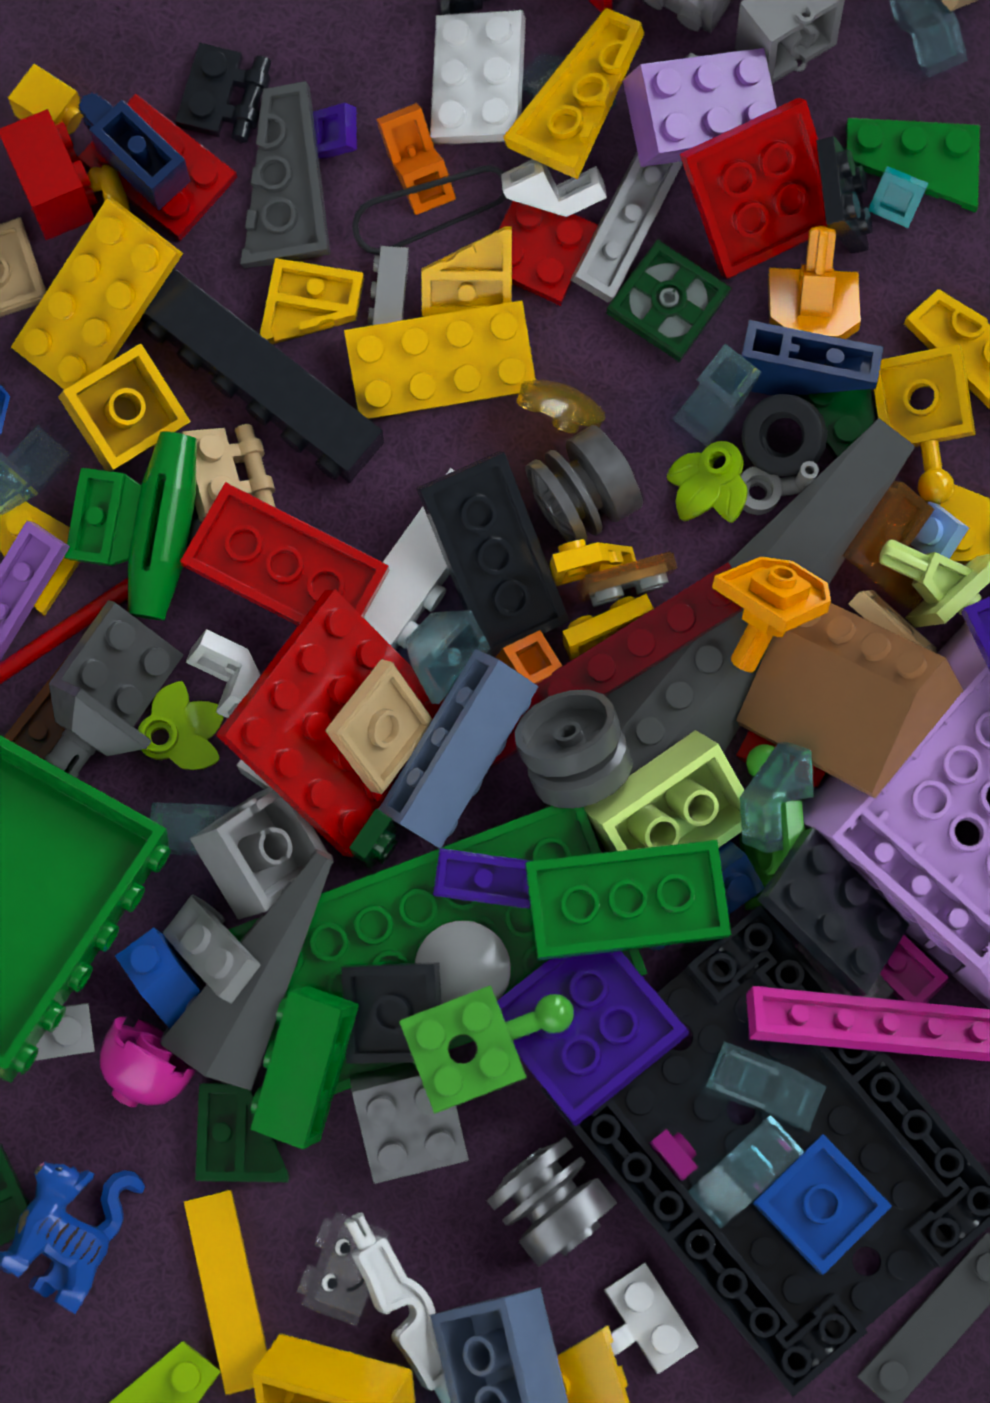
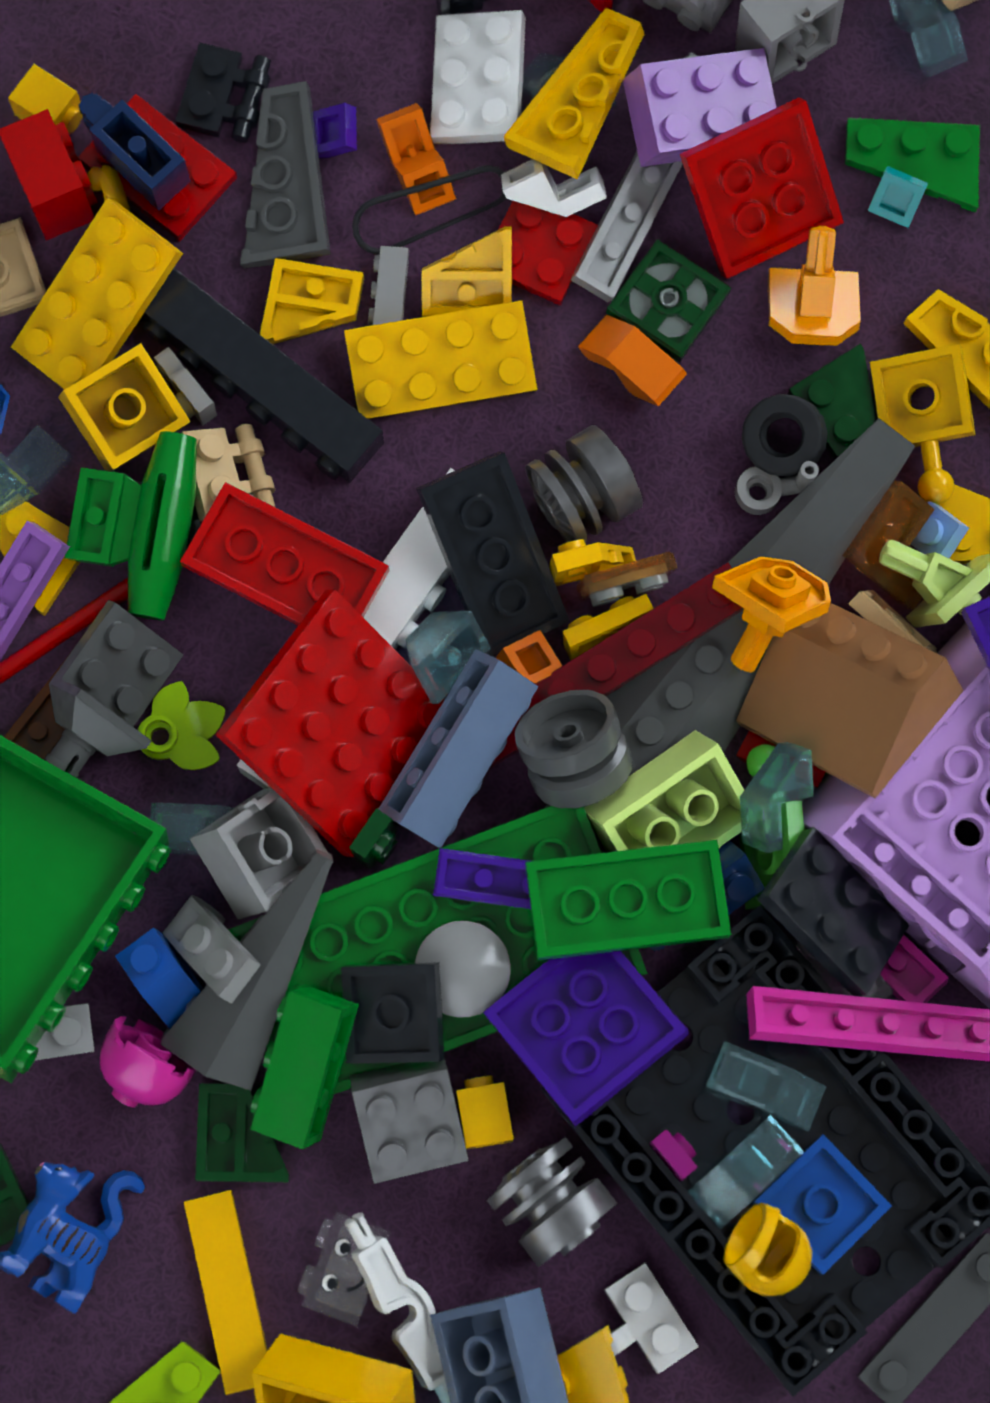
white slope [186,629,260,718] -> none
tan plate [325,659,433,795] -> none
bright green plate [399,985,574,1114] -> none
clear yellow dish [516,380,605,433] -> none
lime plate [667,441,748,523] -> none
clear light blue slope [672,344,762,446] -> none
dark blue slope [735,320,884,396] -> none
black plate [816,136,873,253] -> none
none -> light grey plate [154,347,217,425]
none -> yellow brick [456,1076,514,1150]
none -> orange slope [578,315,687,406]
none -> yellow helmet [723,1203,812,1296]

